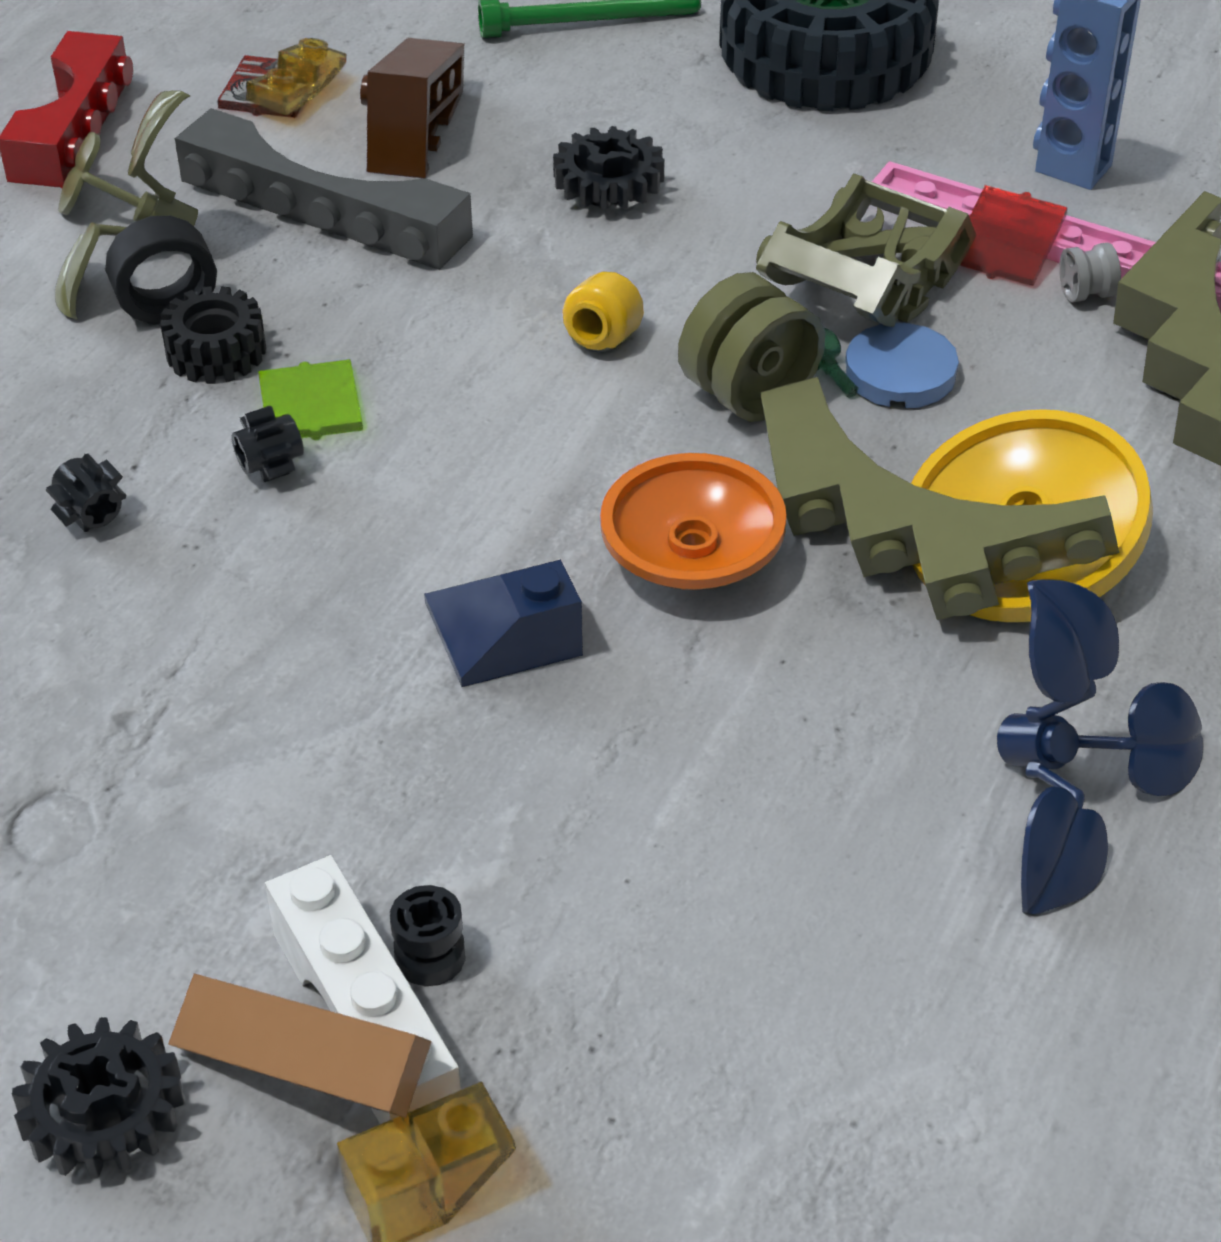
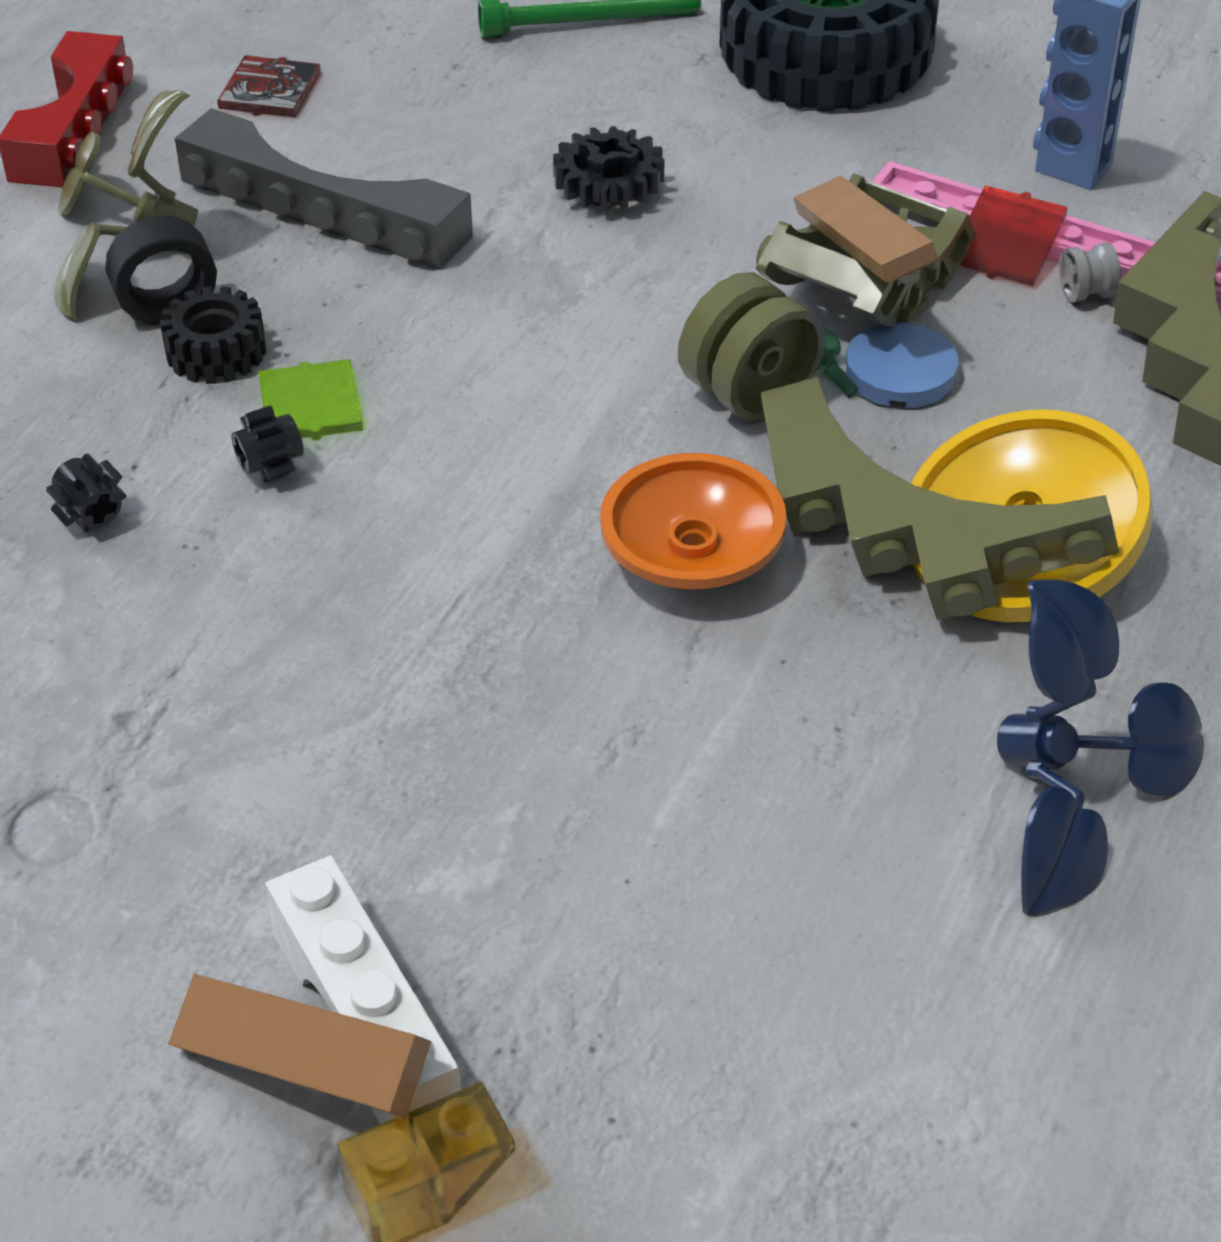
black gear [12,1017,185,1179] -> none
clear yellow slope [246,38,347,115] -> none
reddish brown wedge [360,38,465,178] -> none
black wheel [390,885,466,987] -> none
dark blue slope [424,559,583,687] -> none
yellow head [562,272,644,352] -> none
none -> medium nougat tile [793,176,938,283]

